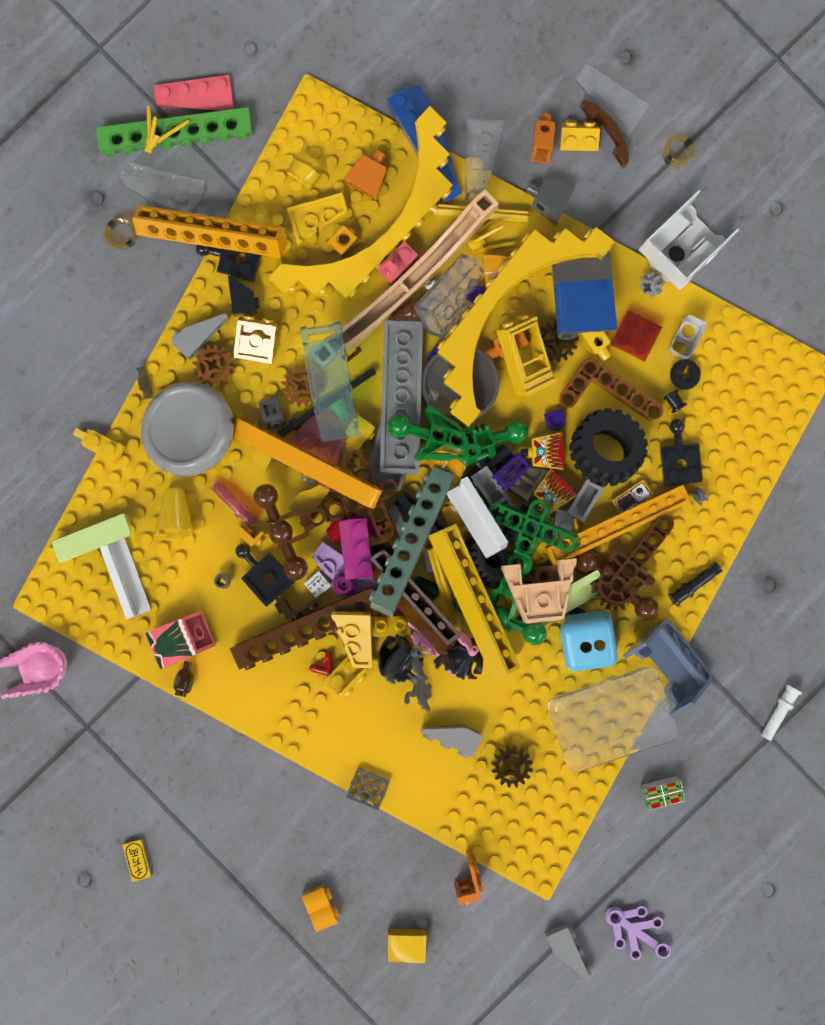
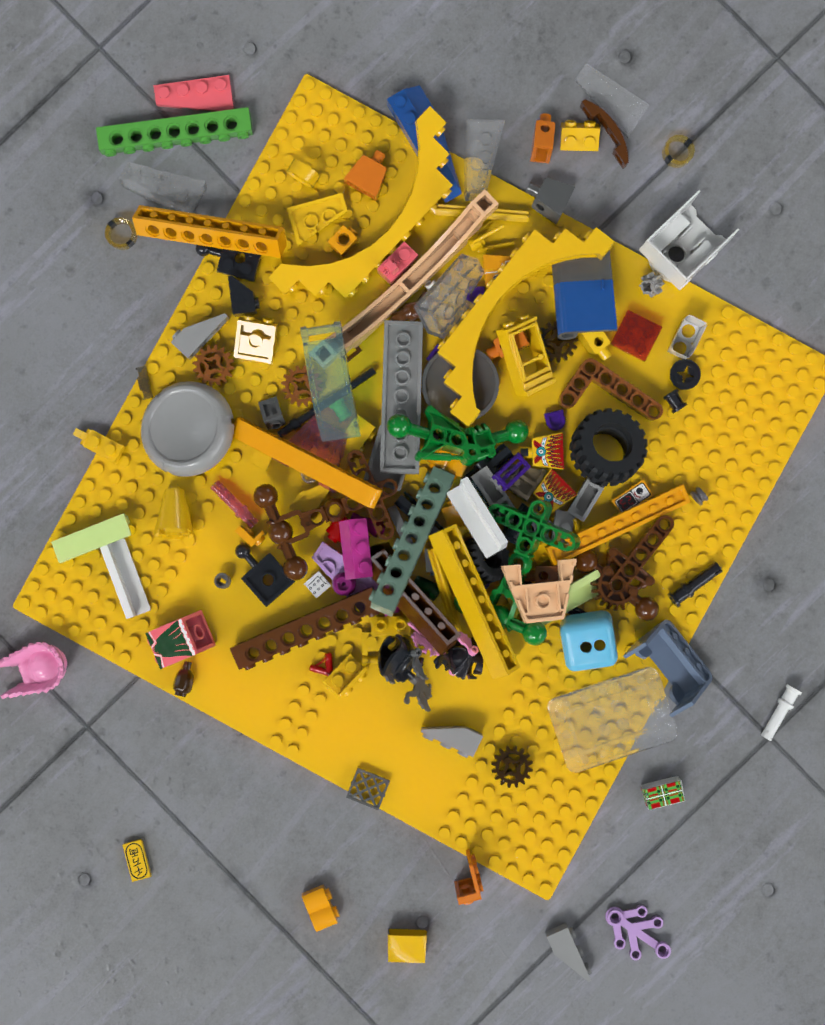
yellow plant [144,106,190,154] -> none
dark brown bracket [275,595,321,620] -> none
yellow wing [331,611,373,668] -> none
black plate [659,419,703,486] -> none

